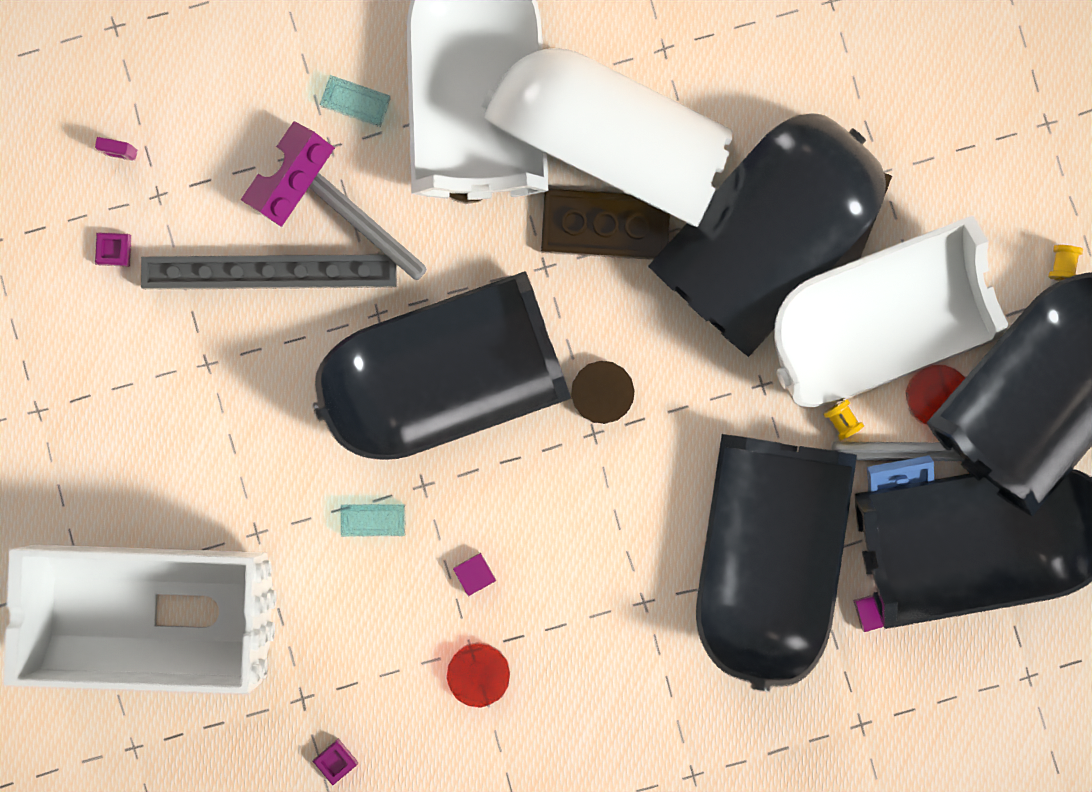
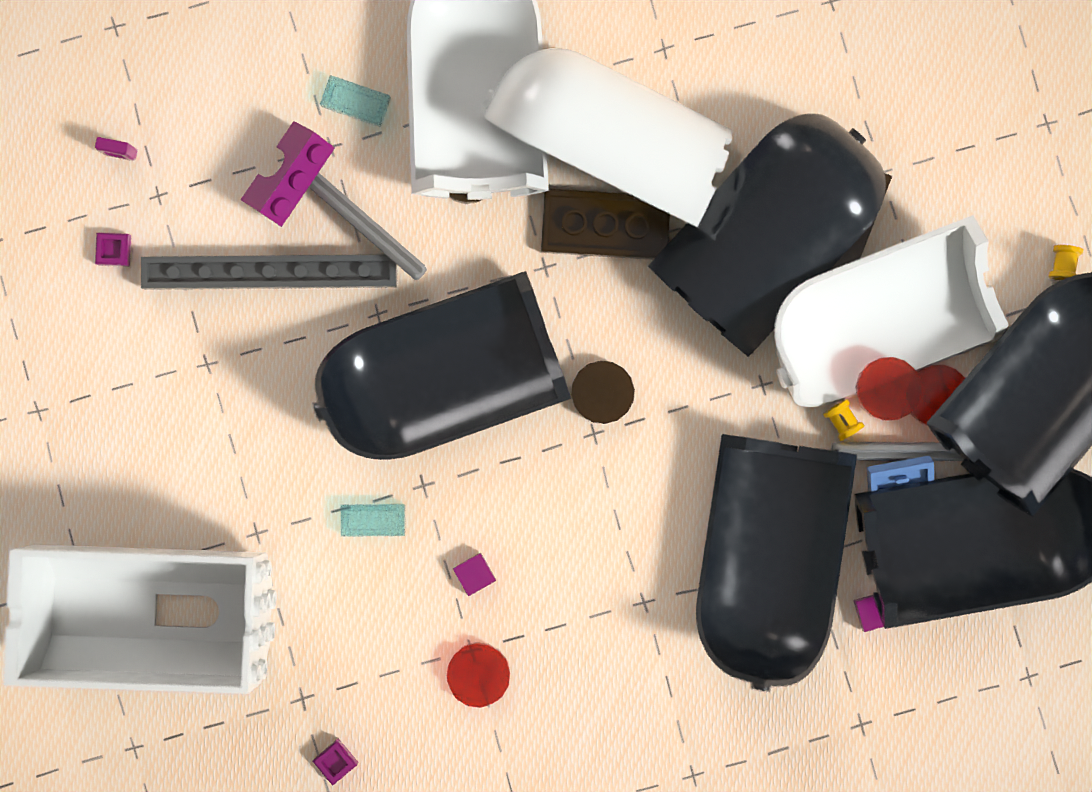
none -> clear red tile [855,357,922,421]

